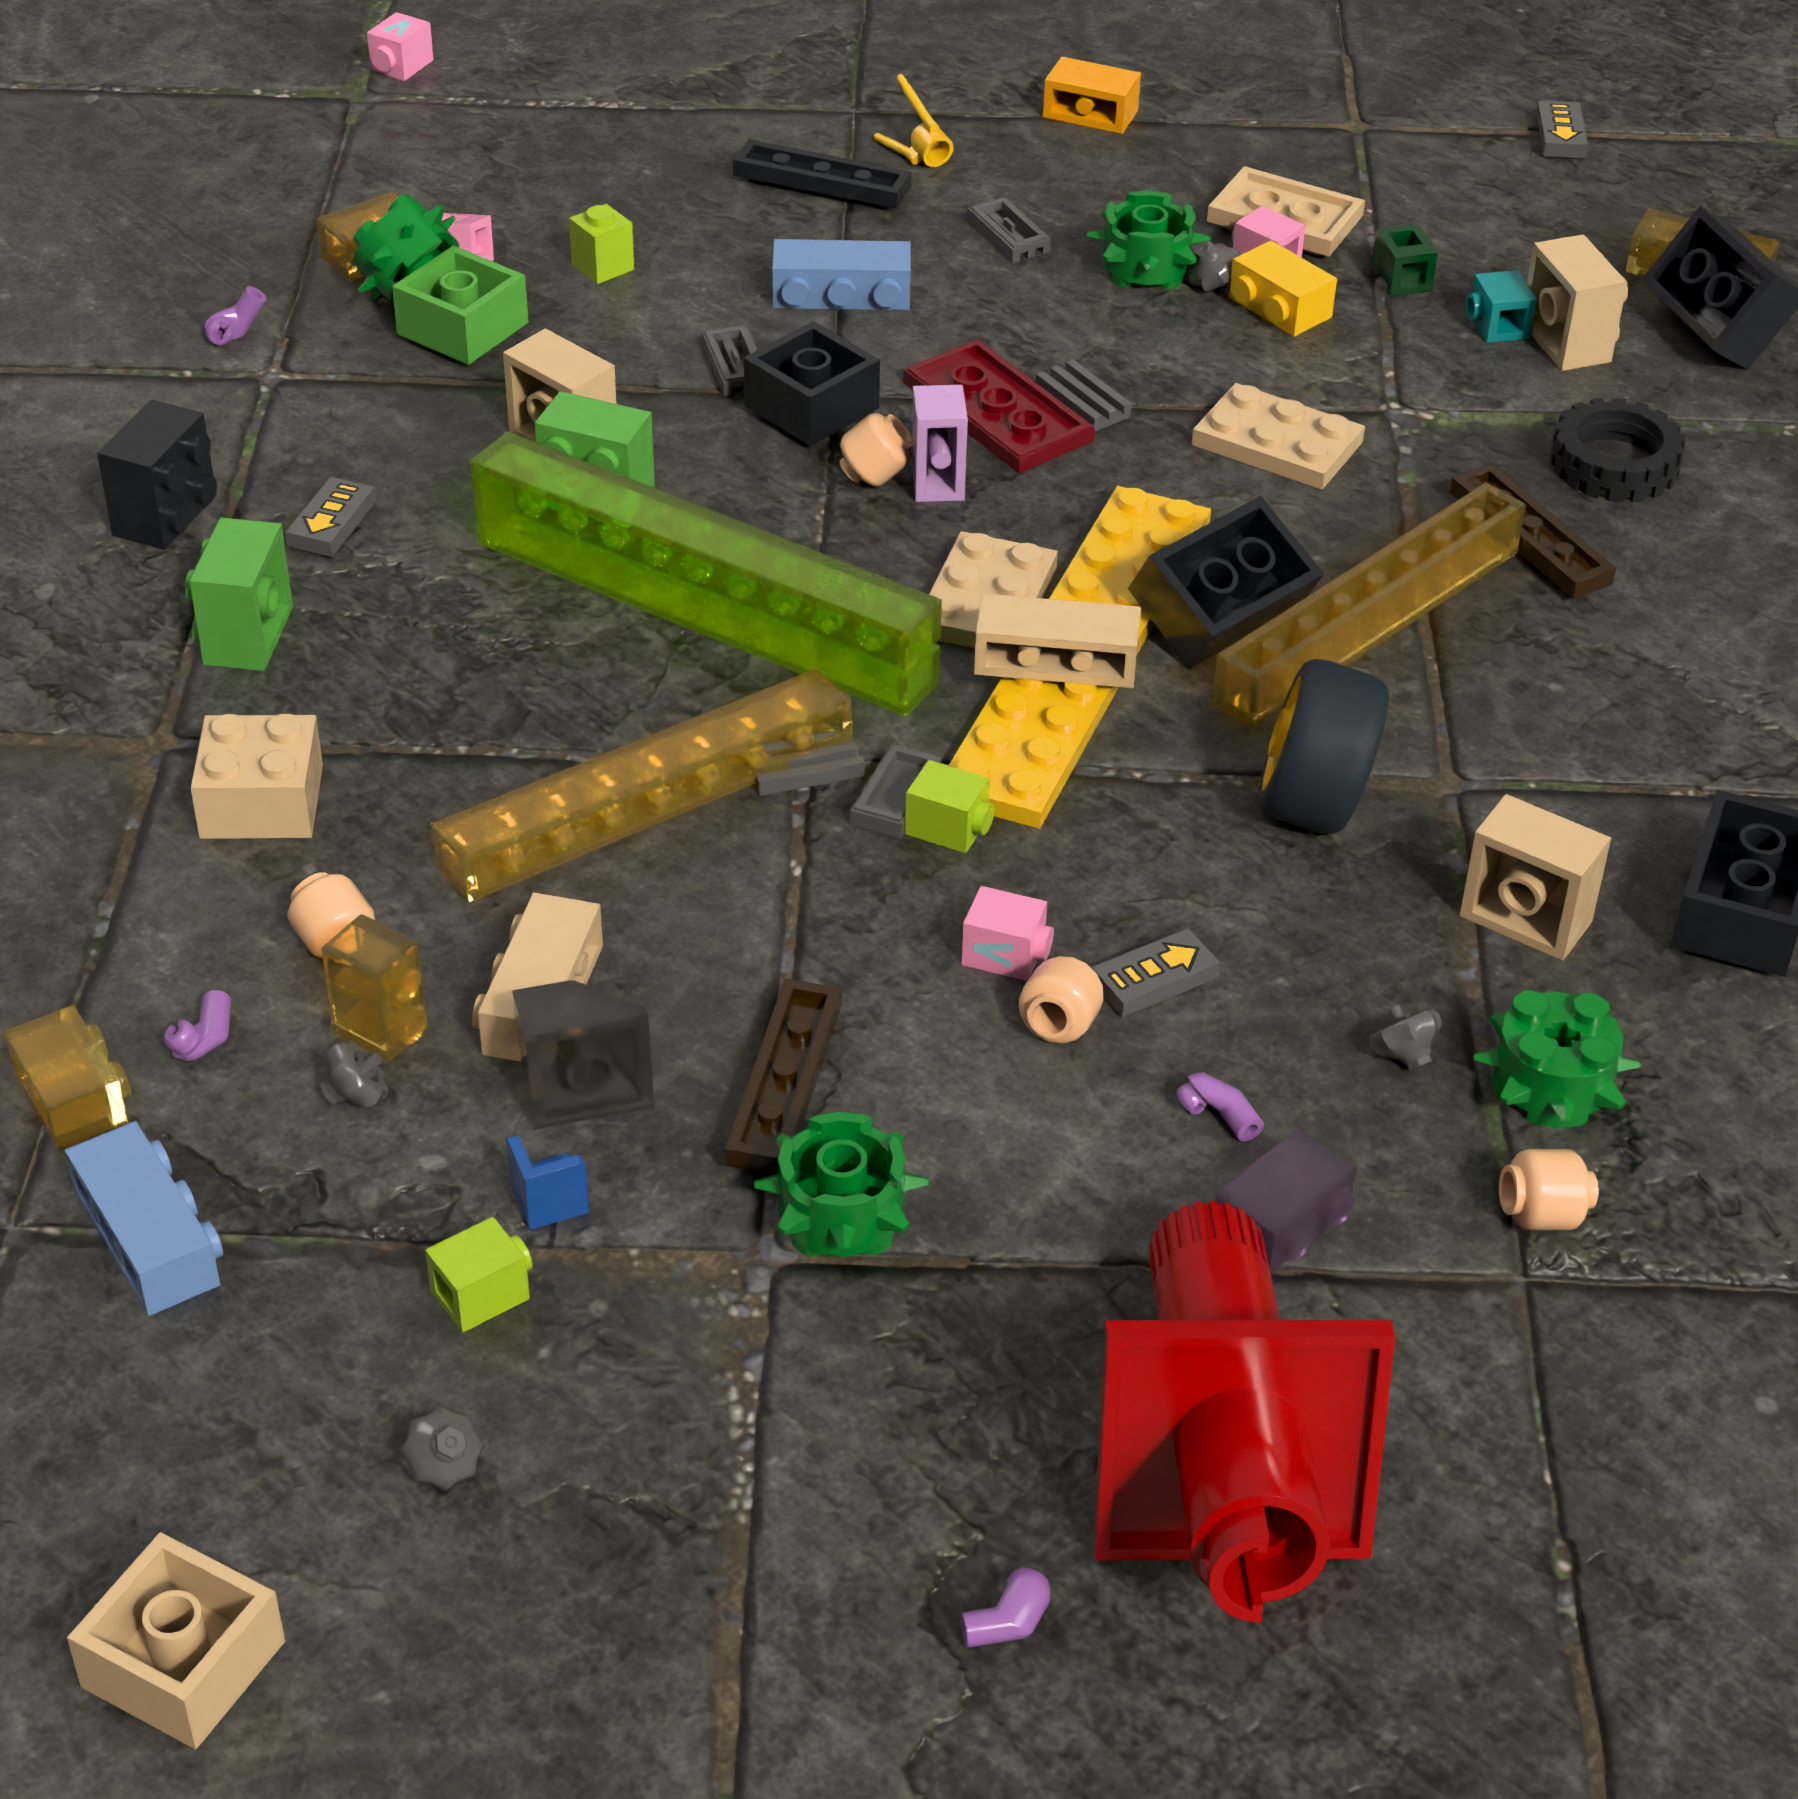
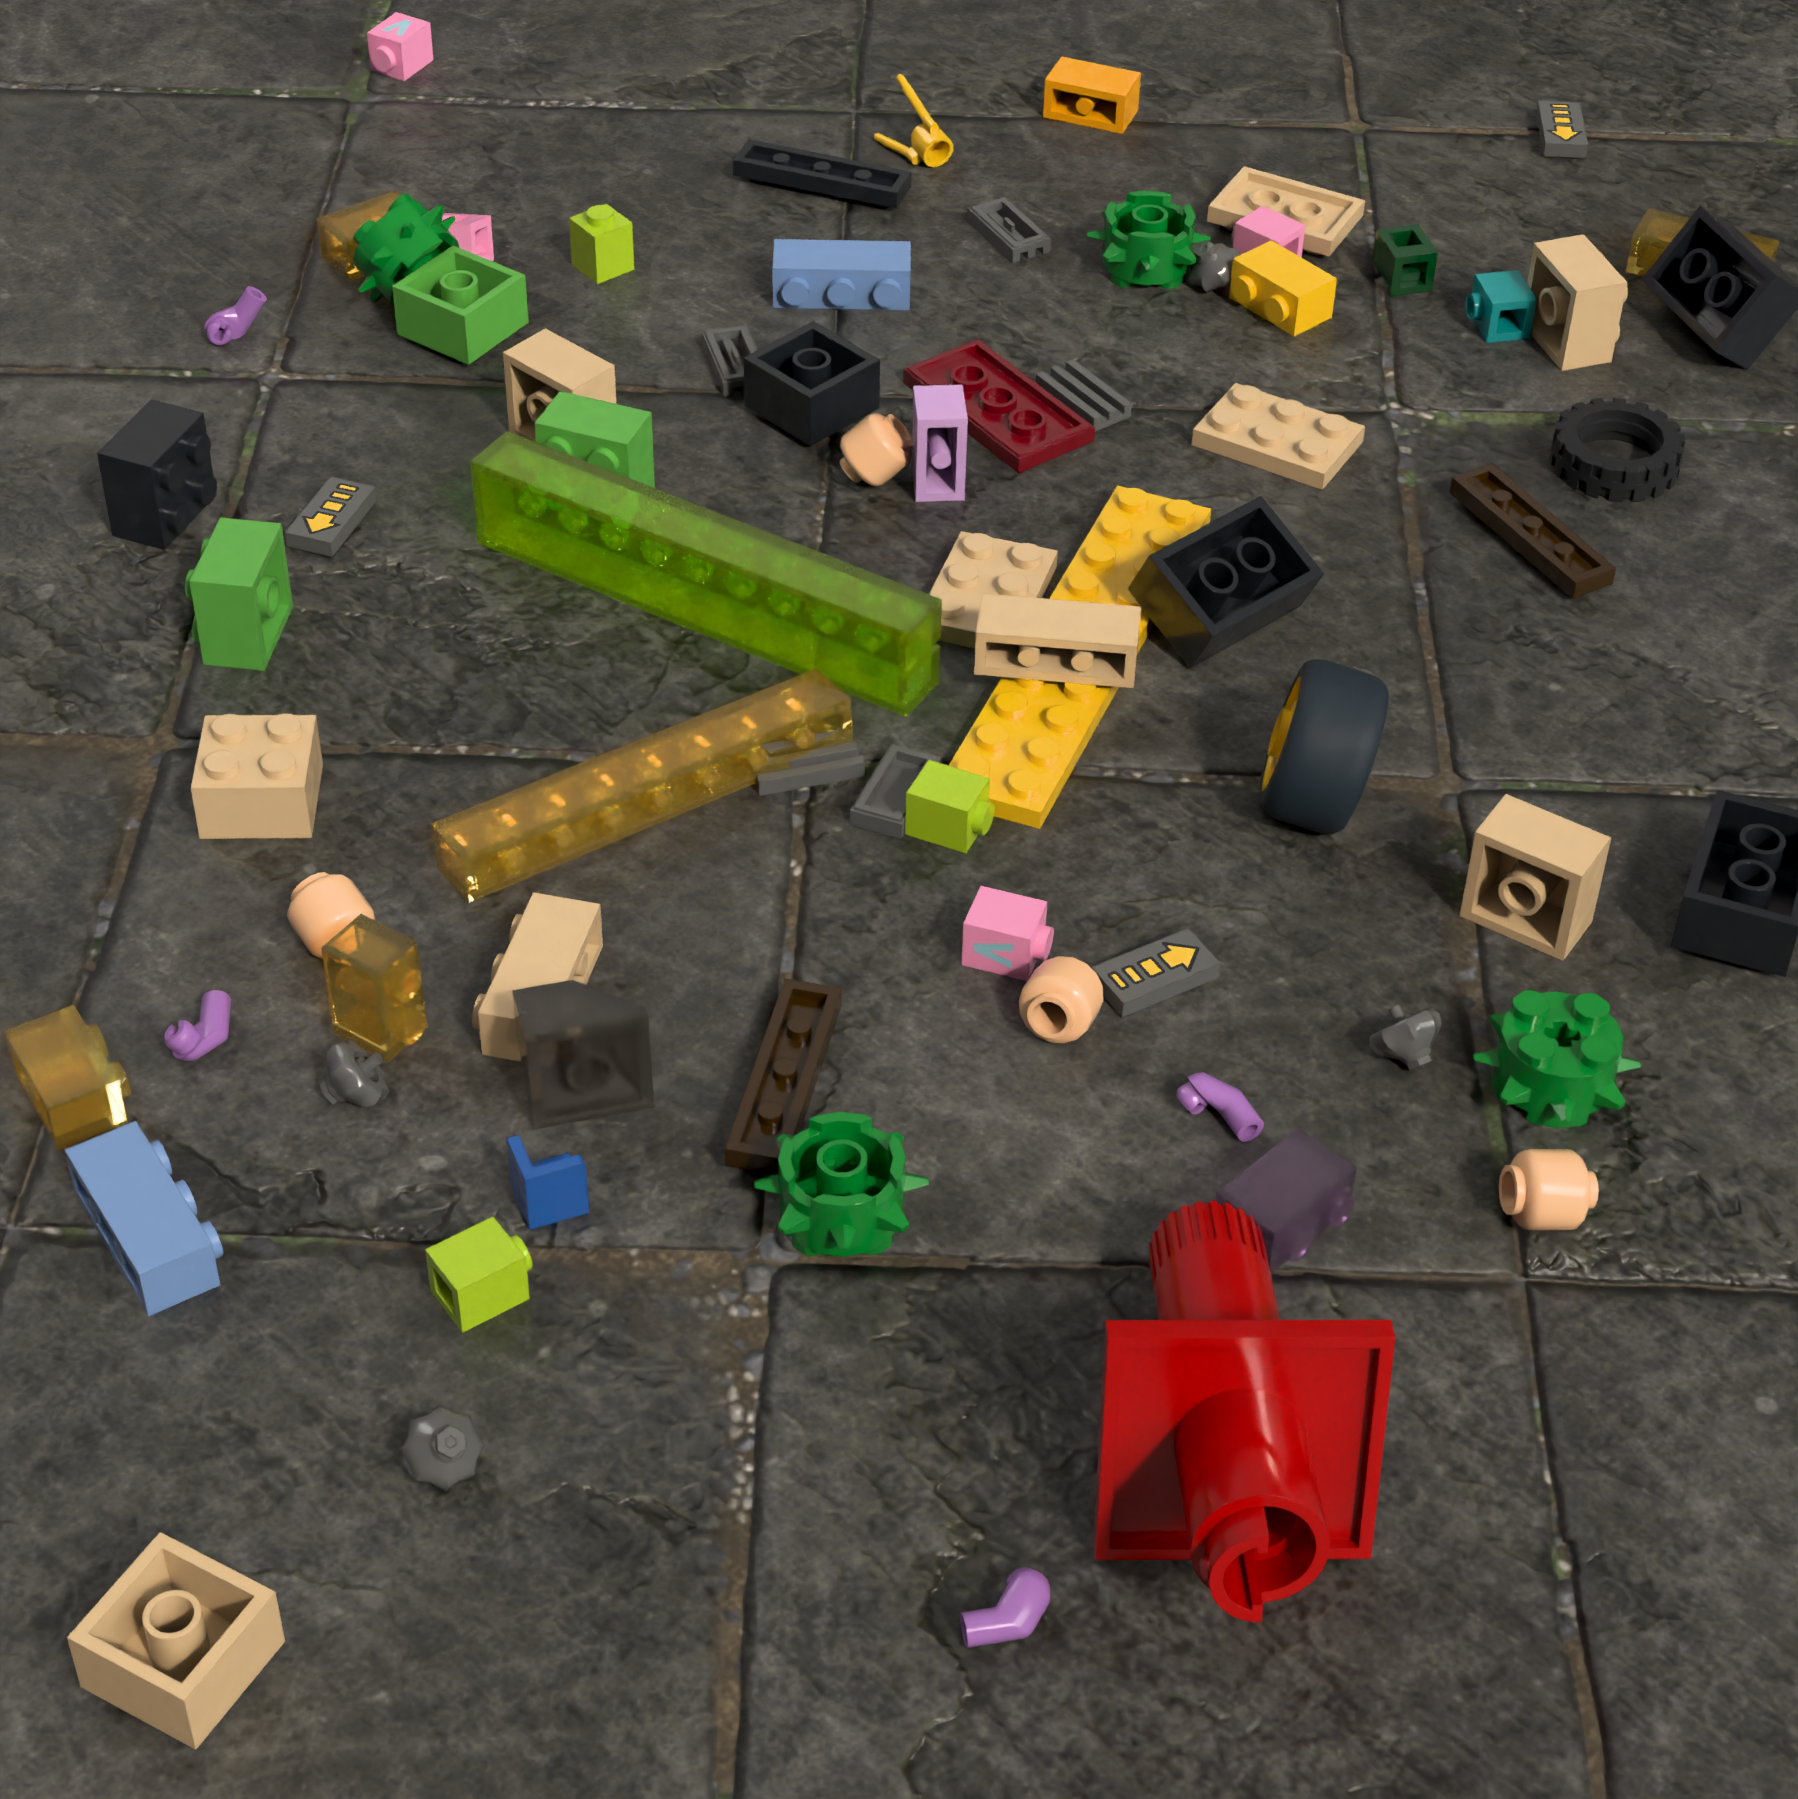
clear yellow brick [1212,483,1526,729] -> none

